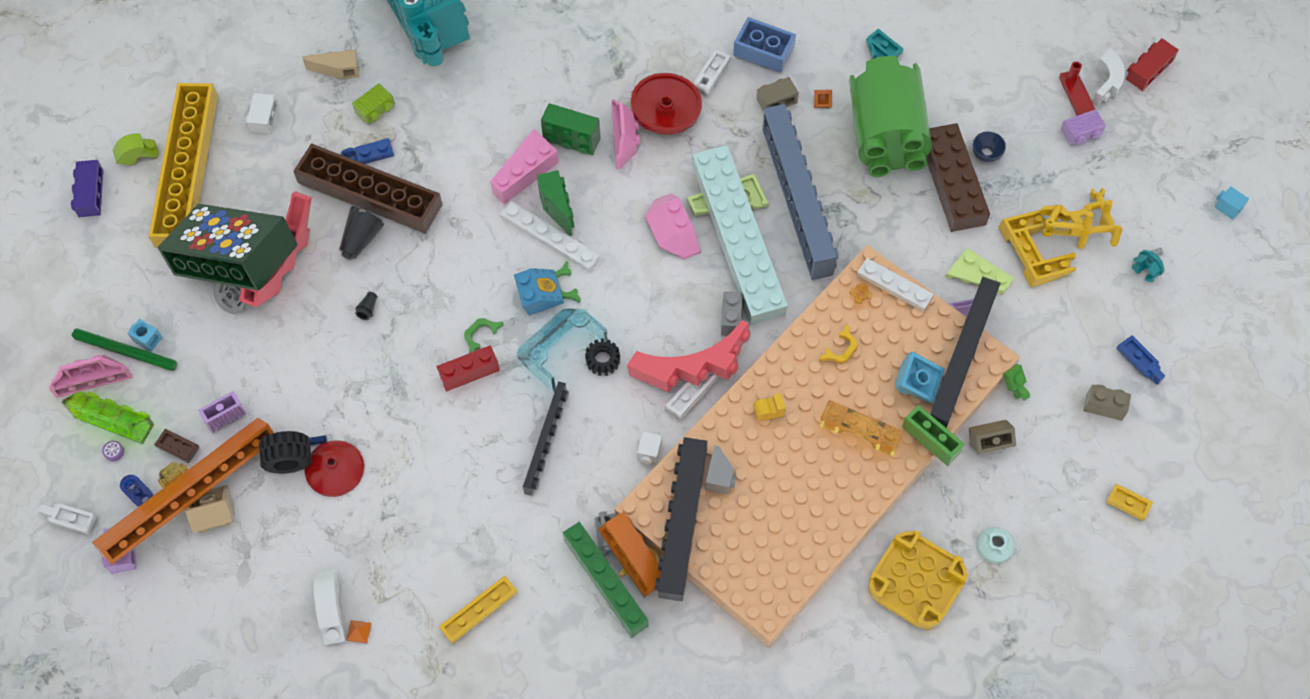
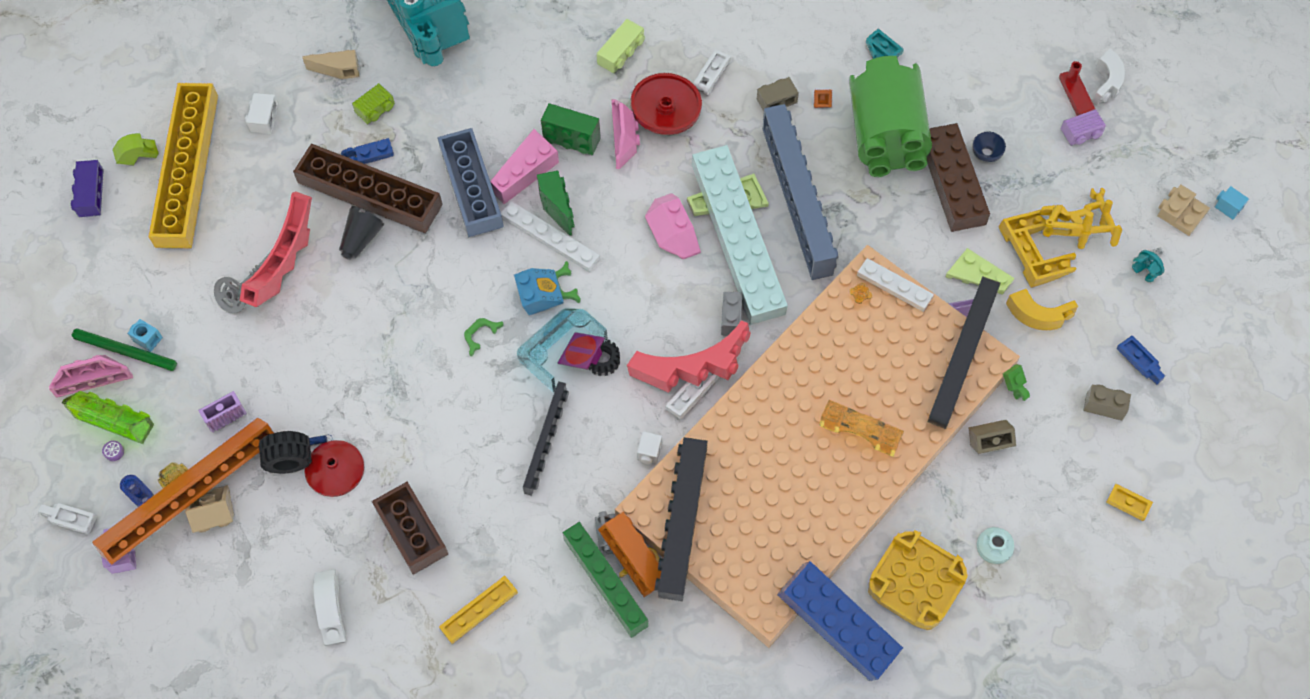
reddish brown plate [154,429,199,463] -> none
dark green brick [157,204,298,291] -> none
orange slope [346,620,372,644] -> none
black cone [355,292,378,320] -> none
red brick [436,345,500,392] -> none
light grey slope [705,445,737,495] -> none
medium blue brick [733,17,796,73] -> none
yellow leg [753,393,786,421] -> none
yellow helmet [819,324,858,363] -> none
medium azure slope [895,351,945,404] -> none
bright green brick [902,405,965,466] -> none
red brick [1126,38,1179,91] -> none
none -> reddish brown brick [372,481,449,575]
none -> sand blue brick [437,128,504,237]
none -> piece [557,332,605,370]
none -> yellowish green brick [596,19,645,73]
none -> blue brick [777,561,903,681]
none -> yellow arch [1006,289,1078,330]
none -> tan plate [1158,185,1210,236]

